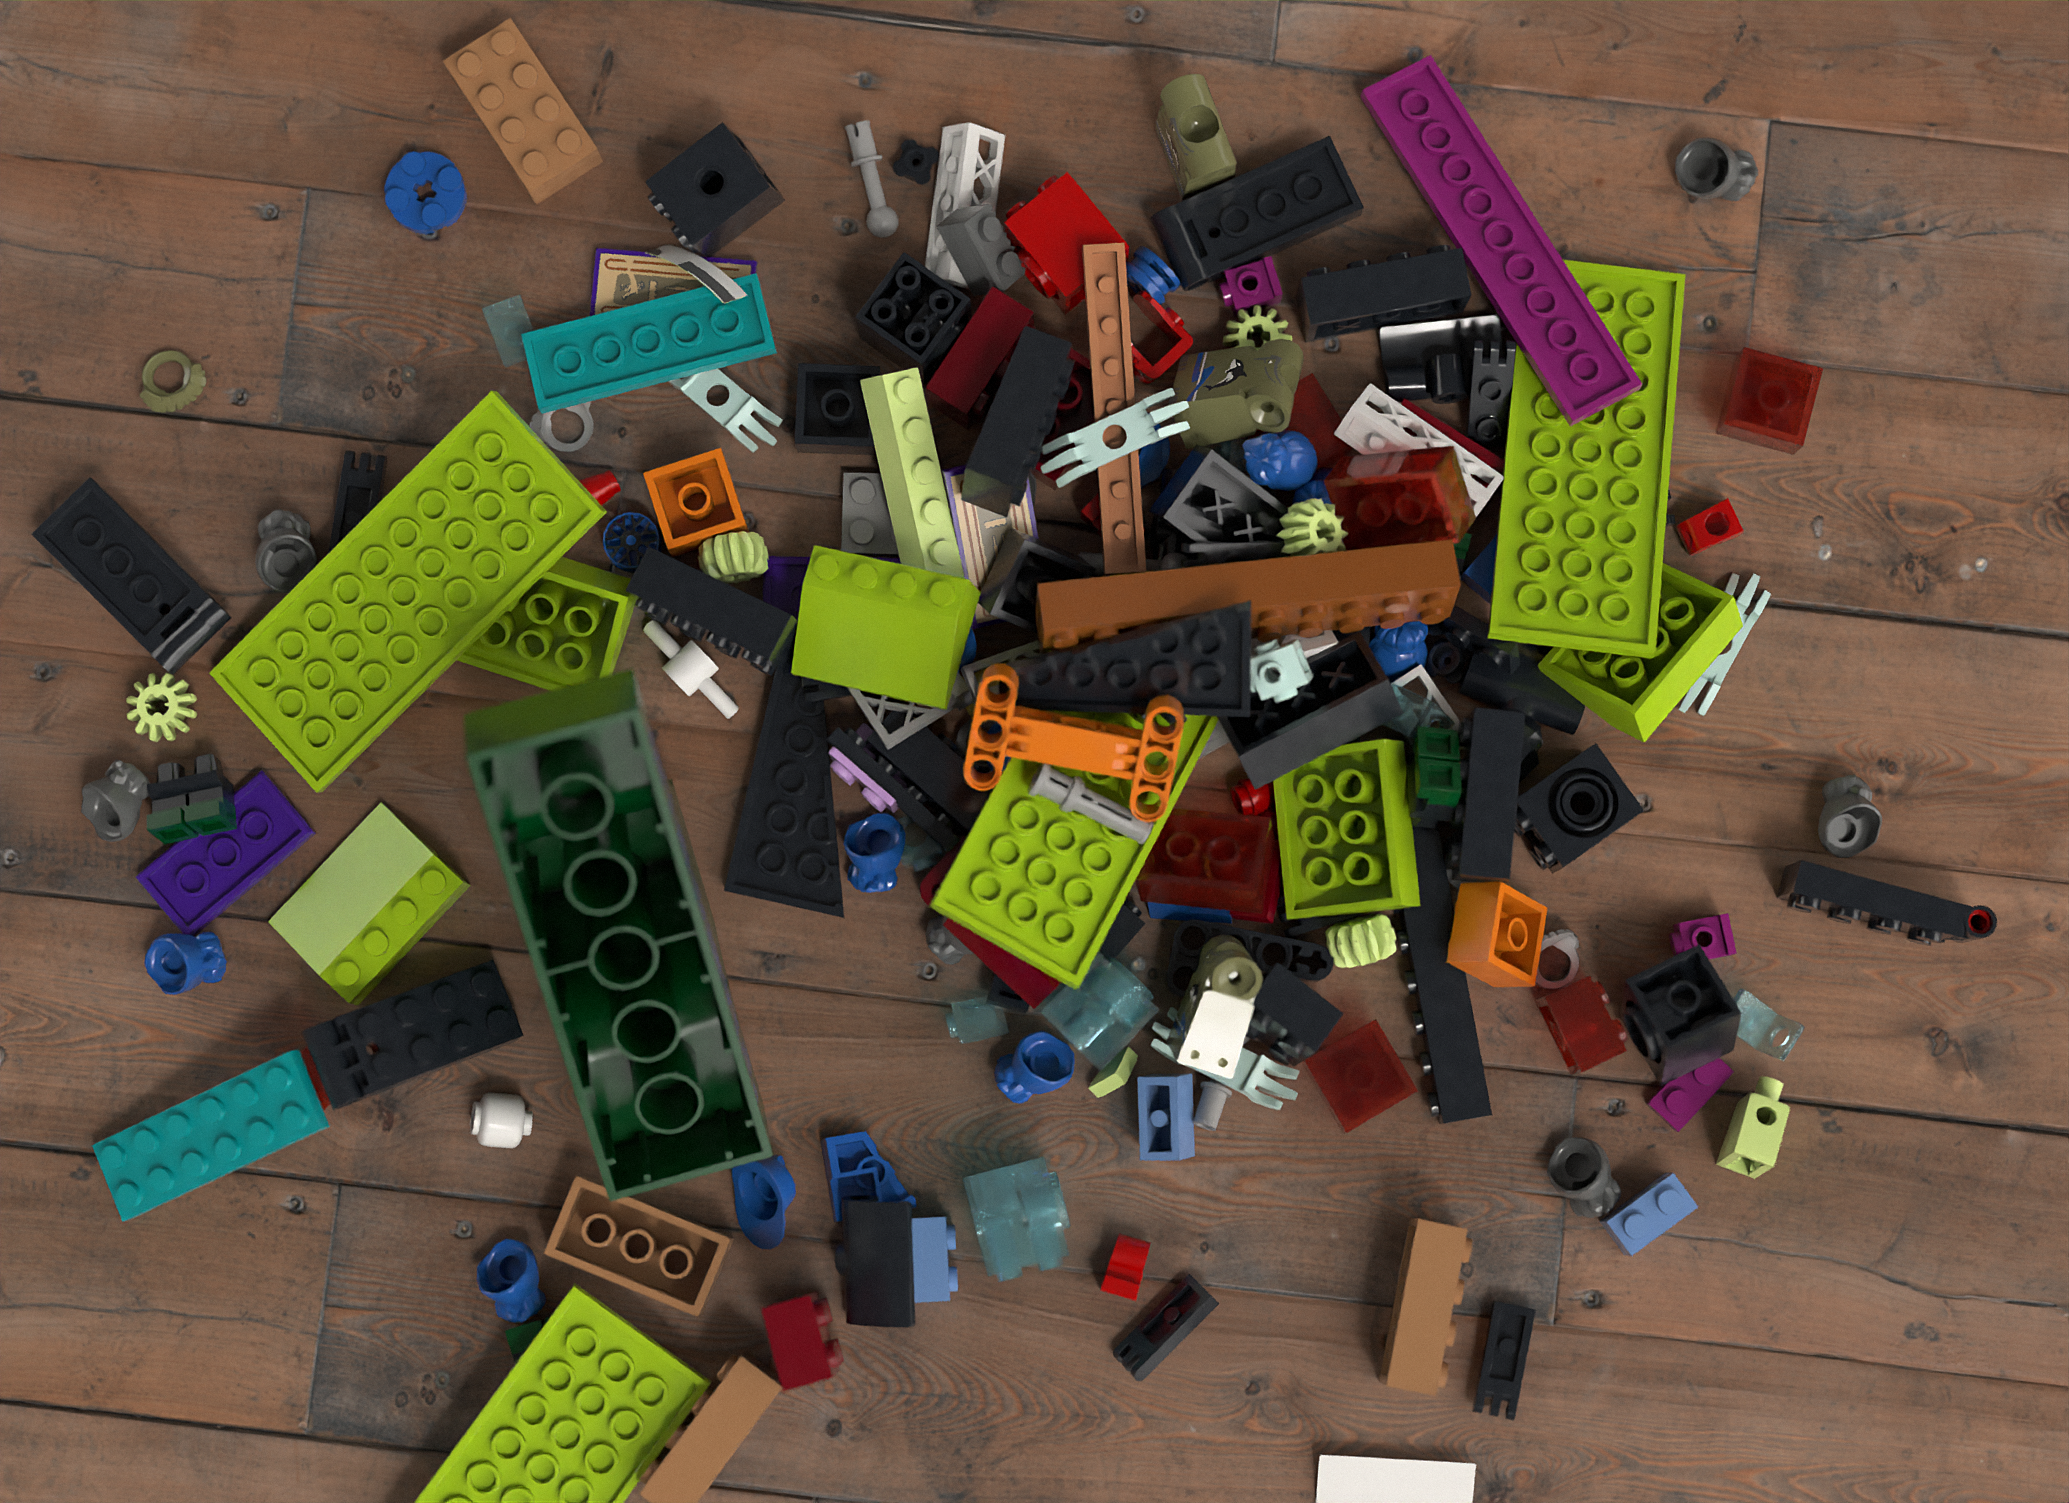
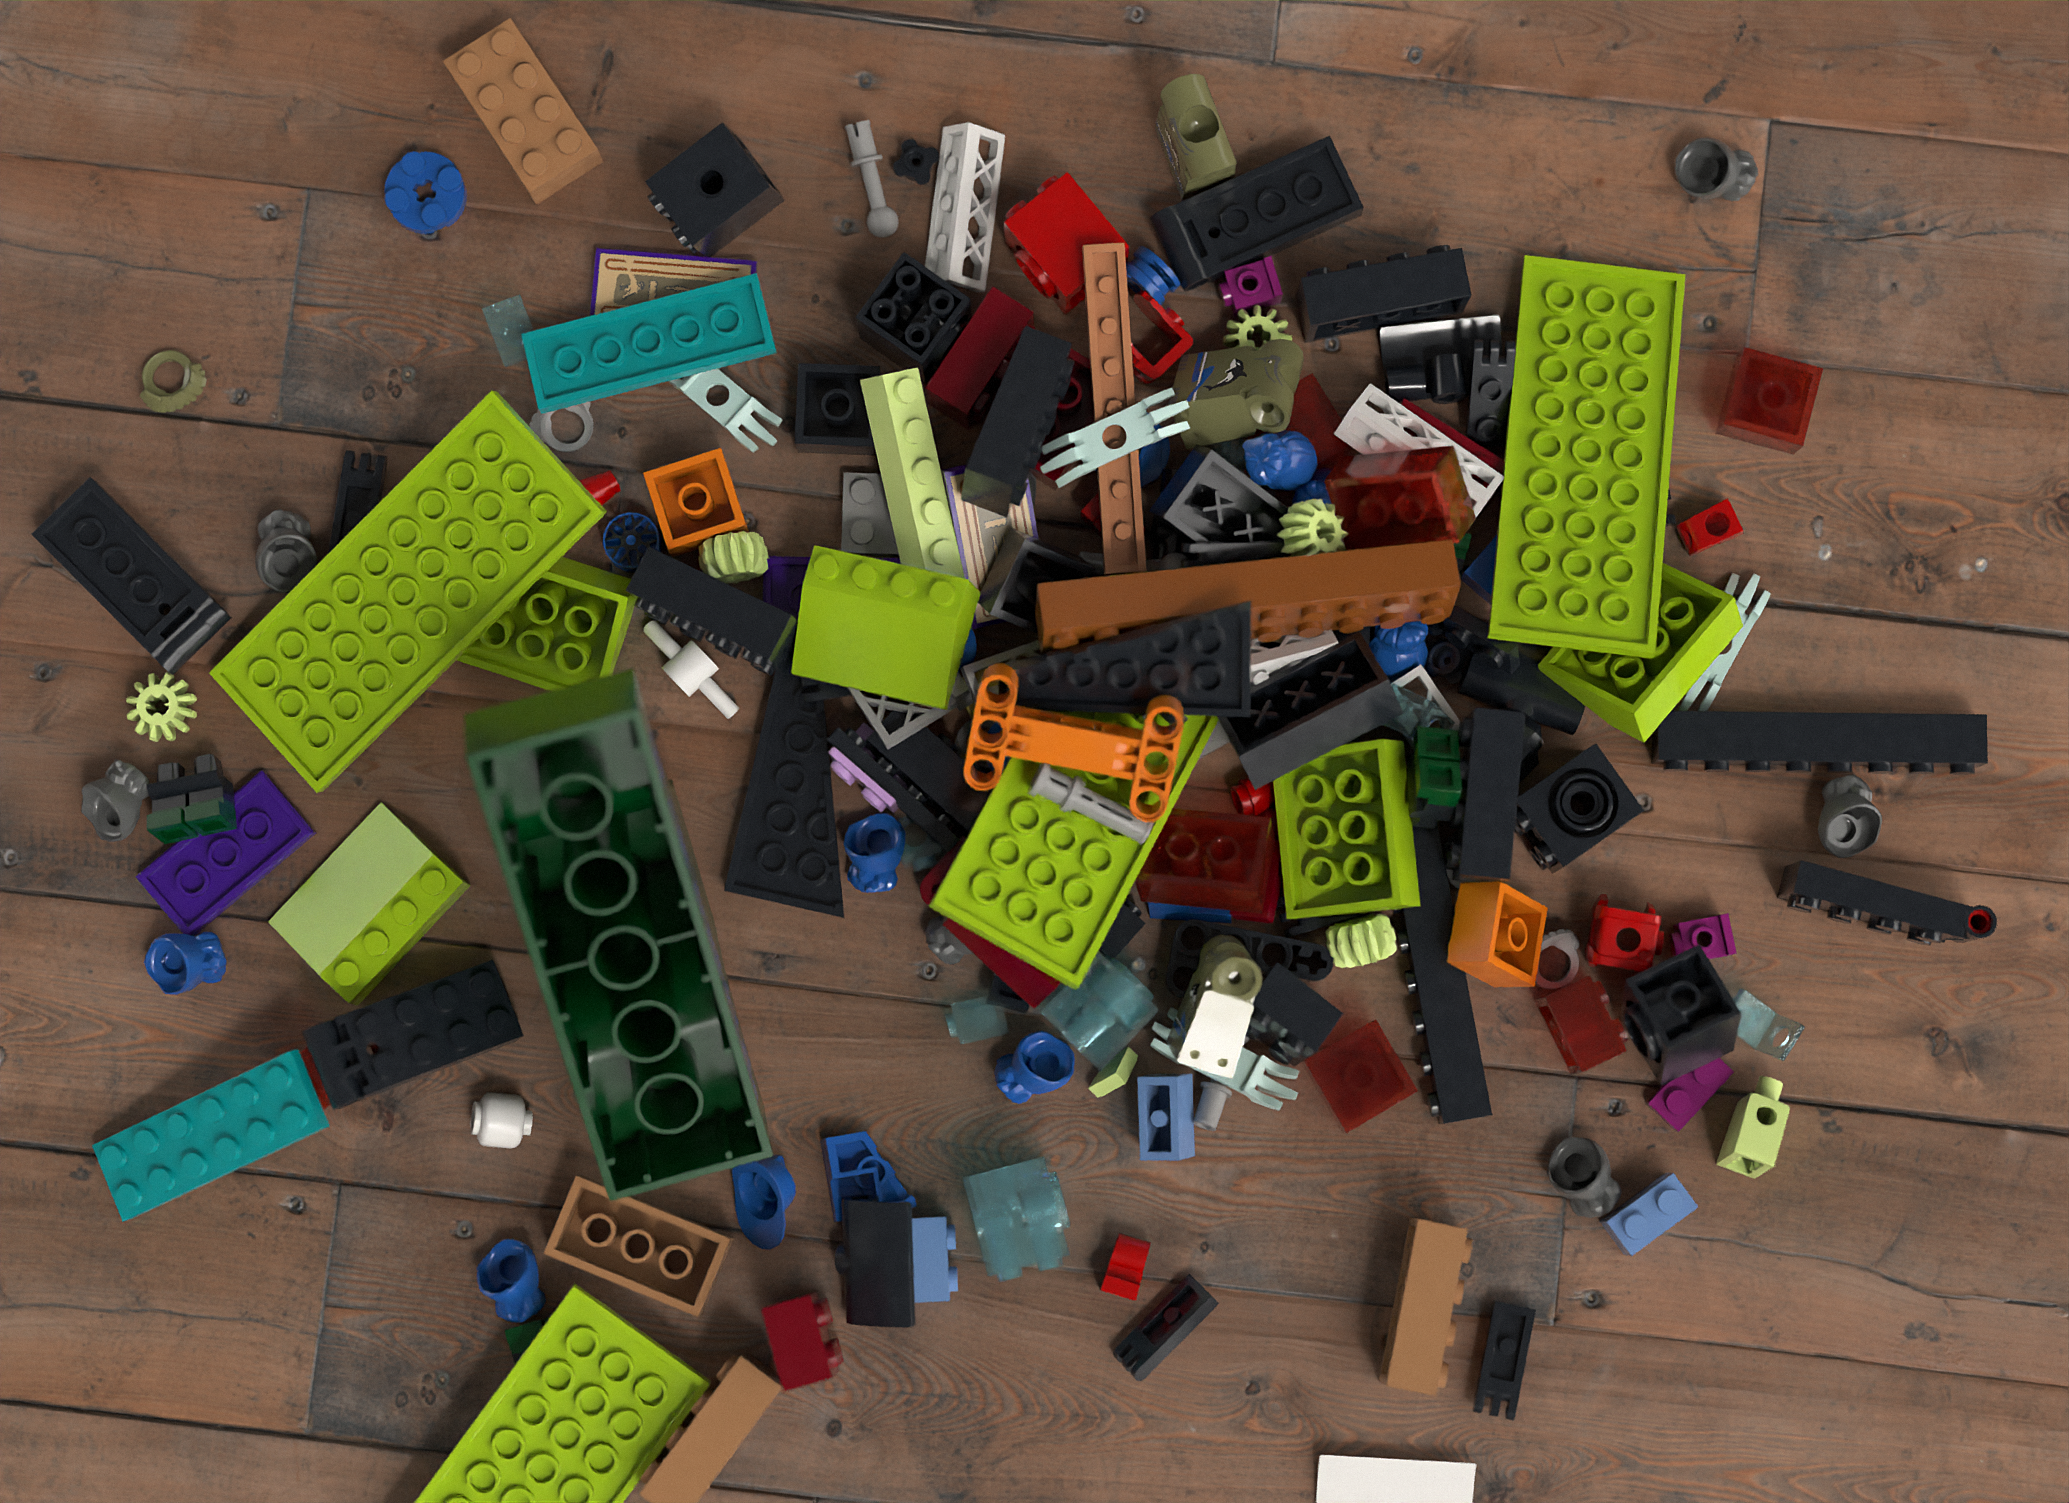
white sticker [645,245,747,303] -> none
dark grey brick [937,204,1025,296] -> none
light aqua brick [1251,638,1313,703] -> none
magenta plate [1360,55,1642,427] -> none
none -> red piece [1585,894,1664,974]
none -> black brick [1652,711,1988,775]

